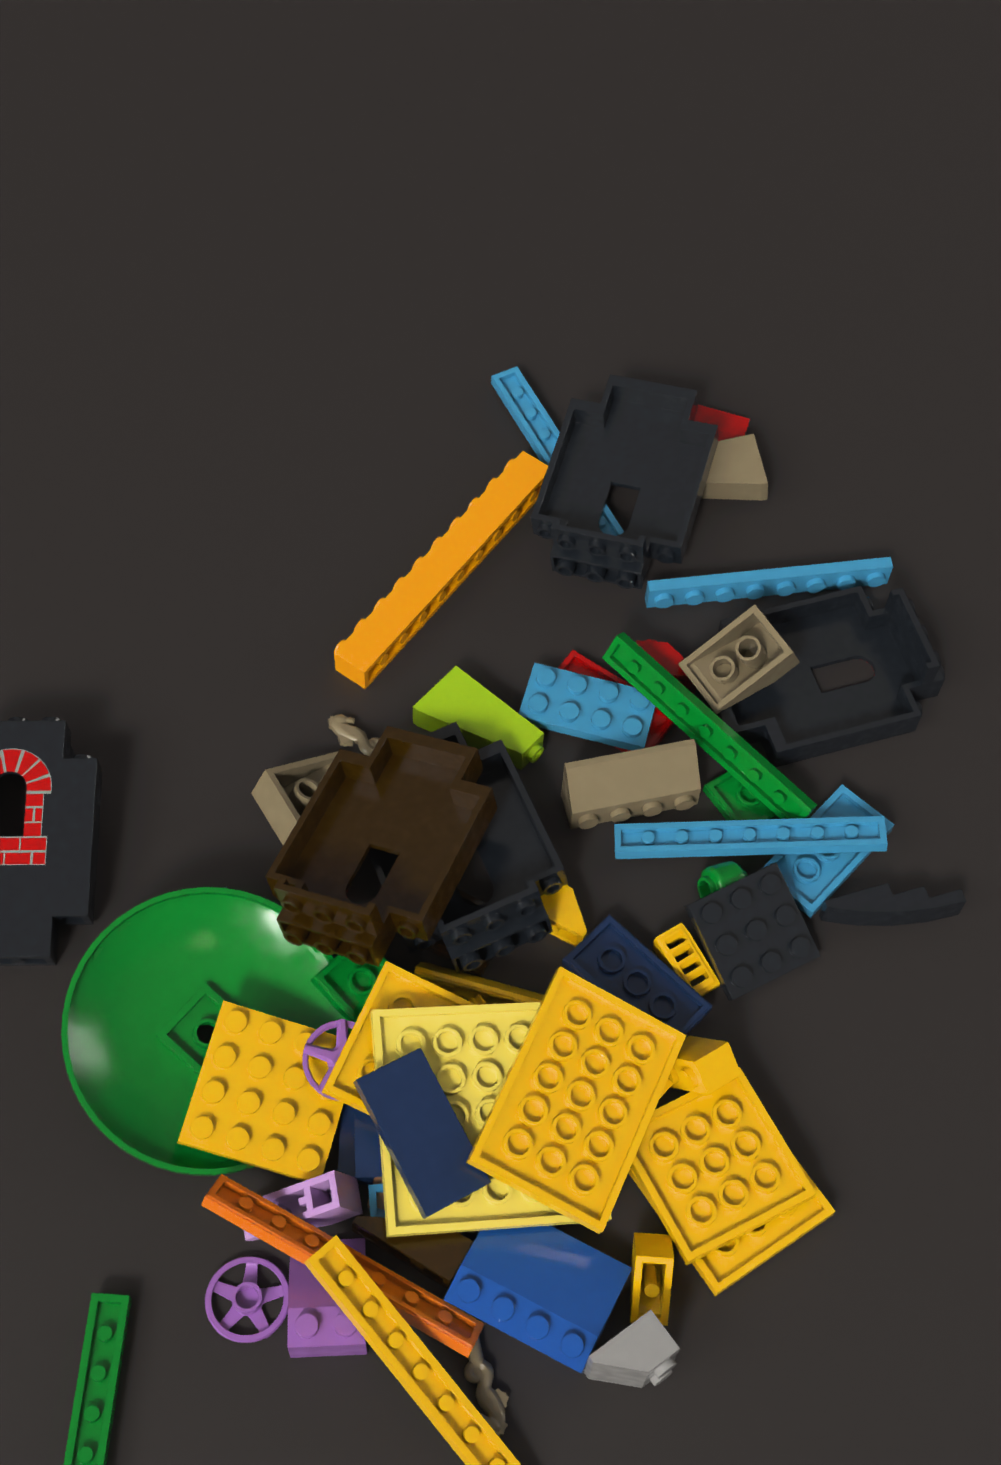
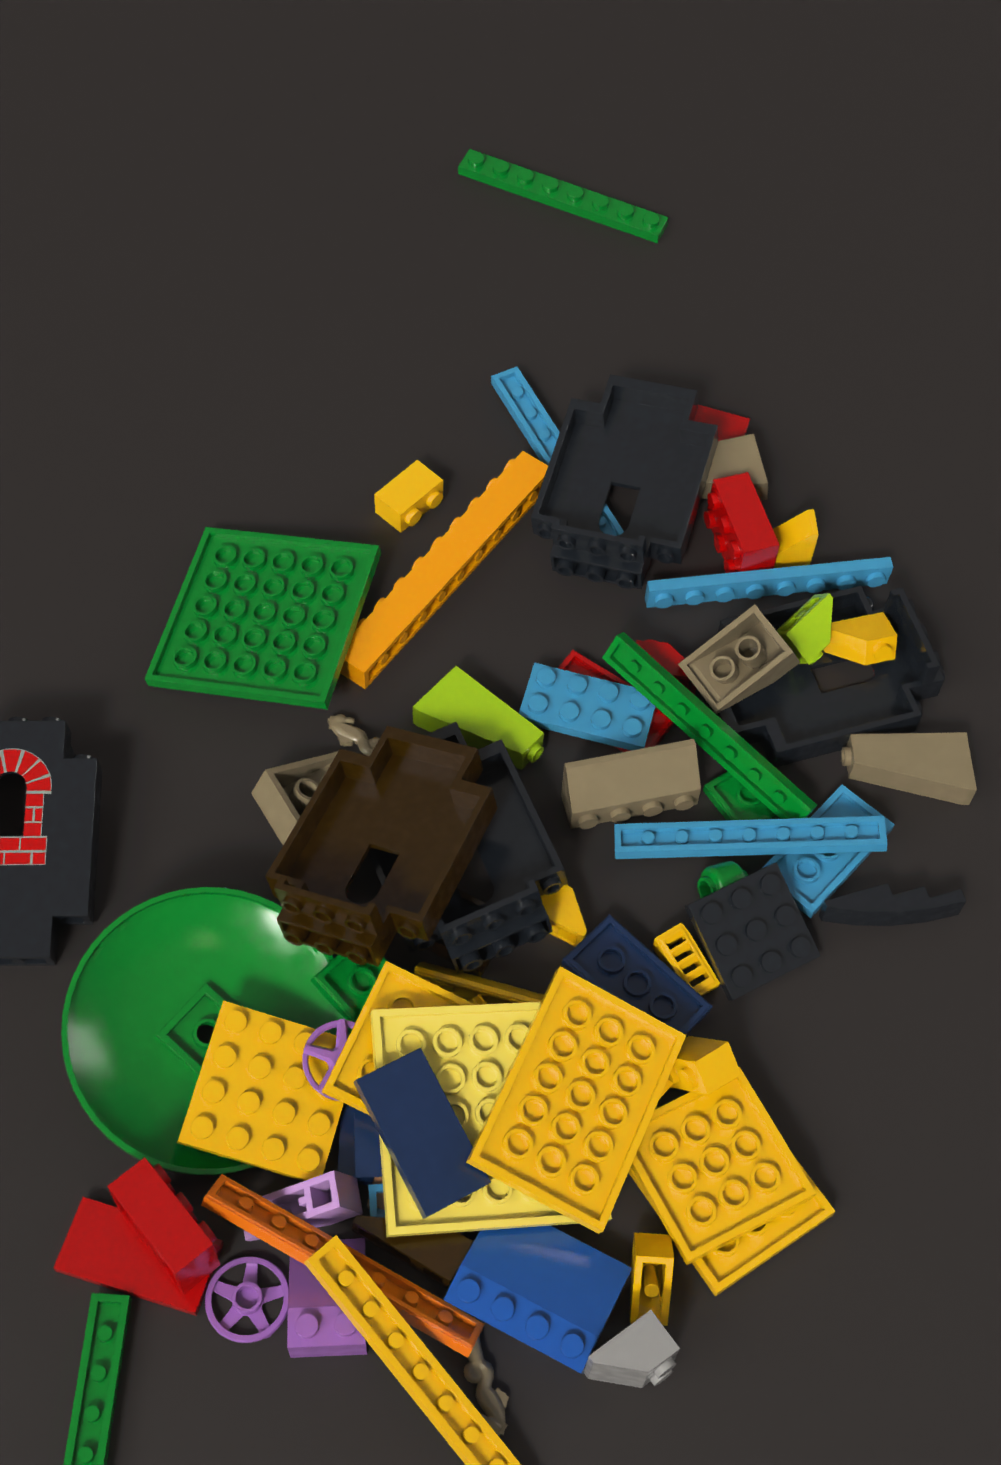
none -> red tile [53,1197,224,1316]
none -> red brick [107,1157,221,1294]
none -> green plate [145,527,381,710]
none -> yellow brick [374,460,443,533]
none -> green plate [458,149,669,243]
none -> red brick [704,472,780,573]
none -> yellow slope [773,509,819,568]
none -> lime slope [776,593,833,665]
none -> yellow slope [823,612,897,665]
none -> dark tan slope [841,732,977,805]

